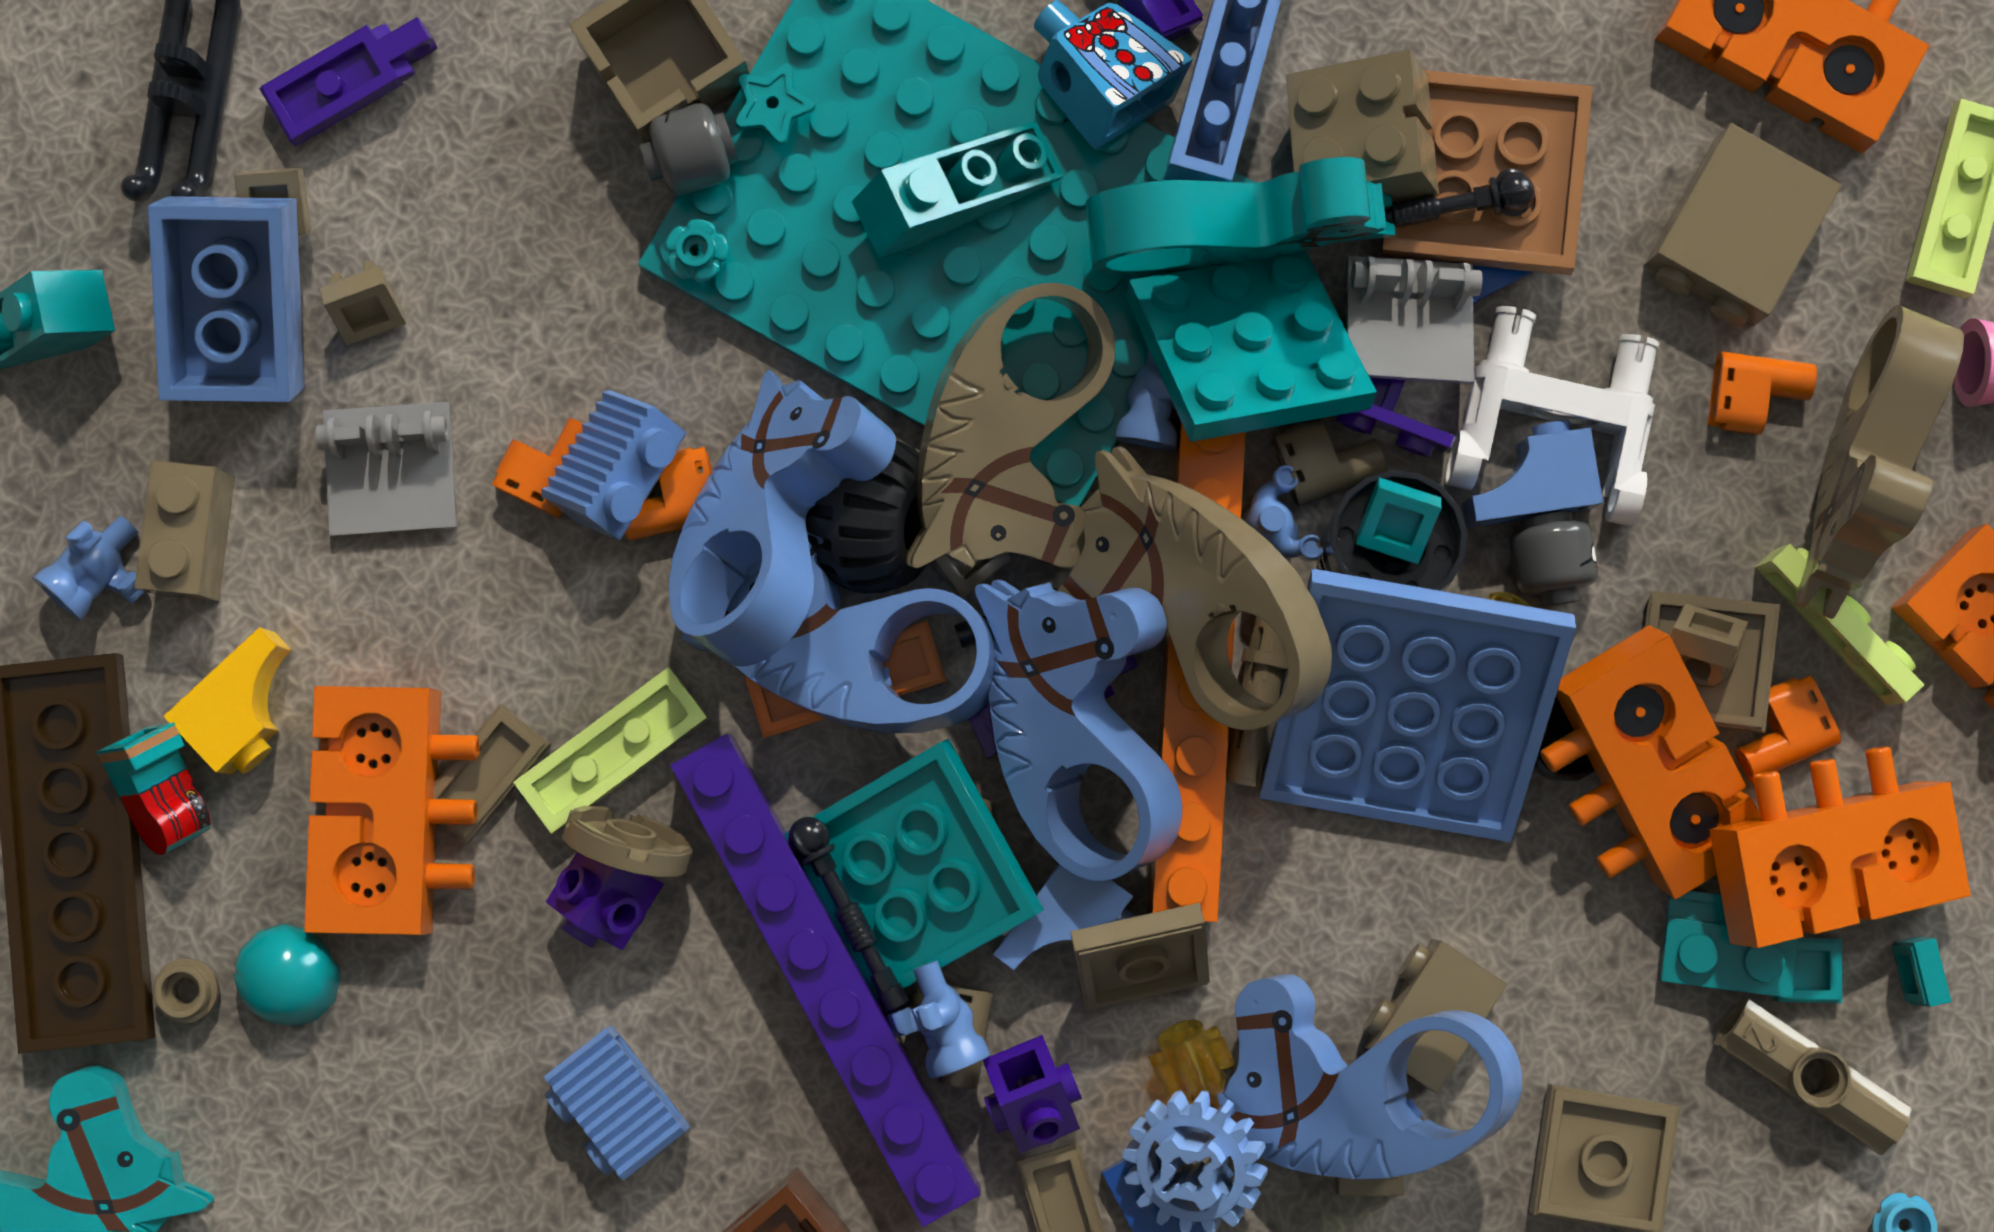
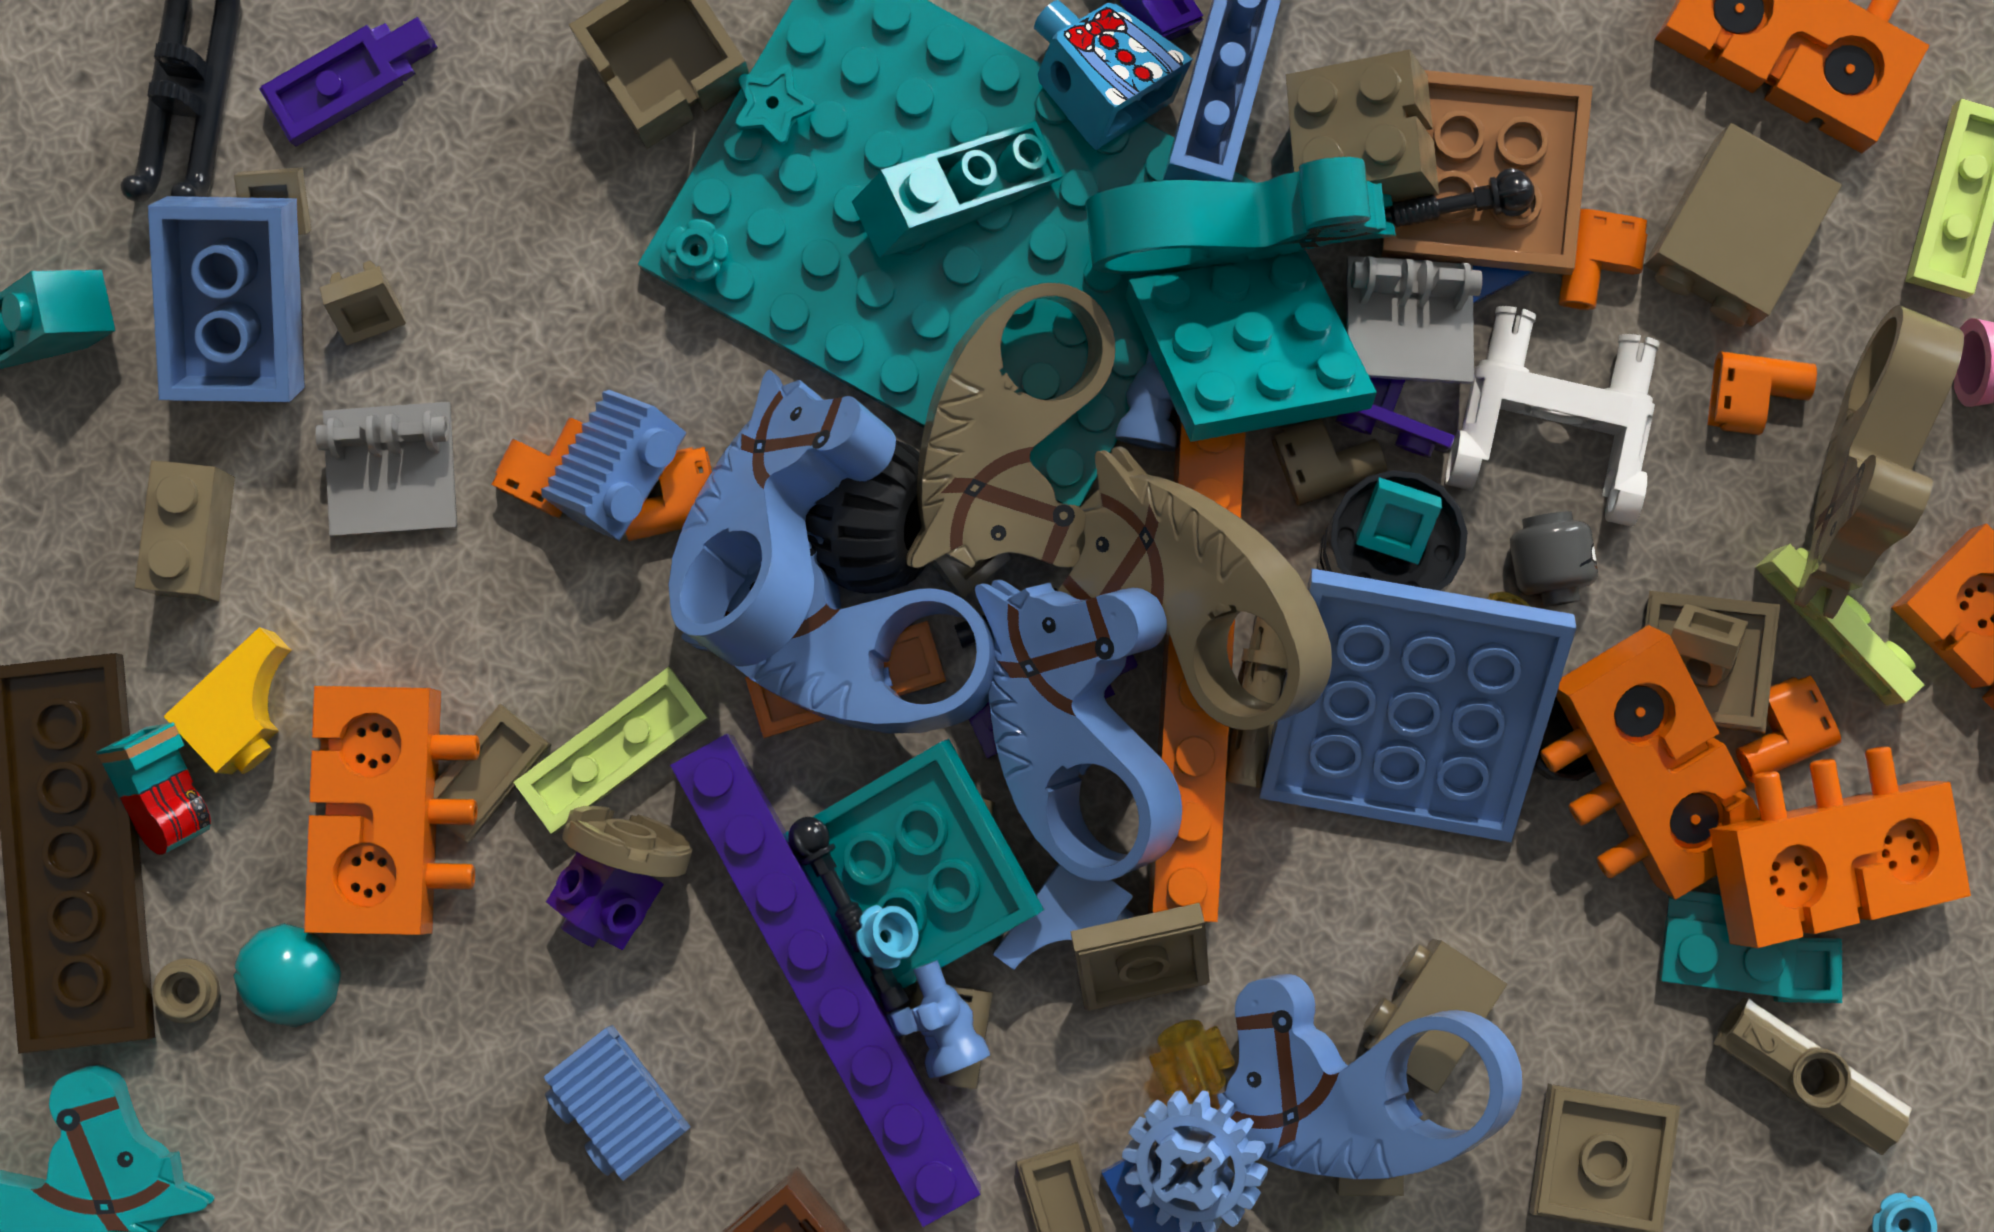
medium blue piece [32,515,146,621] -> none
dark grey head [639,103,739,196] -> none
dark purple brick [982,1035,1082,1154] -> none
medium blue piece [1241,465,1324,562] -> none
medium blue arch [1462,420,1603,528] -> none
teal tile [1891,936,1952,1007] -> none
none -> medium azure plate [856,905,919,969]
none -> orange piece [1558,209,1648,310]

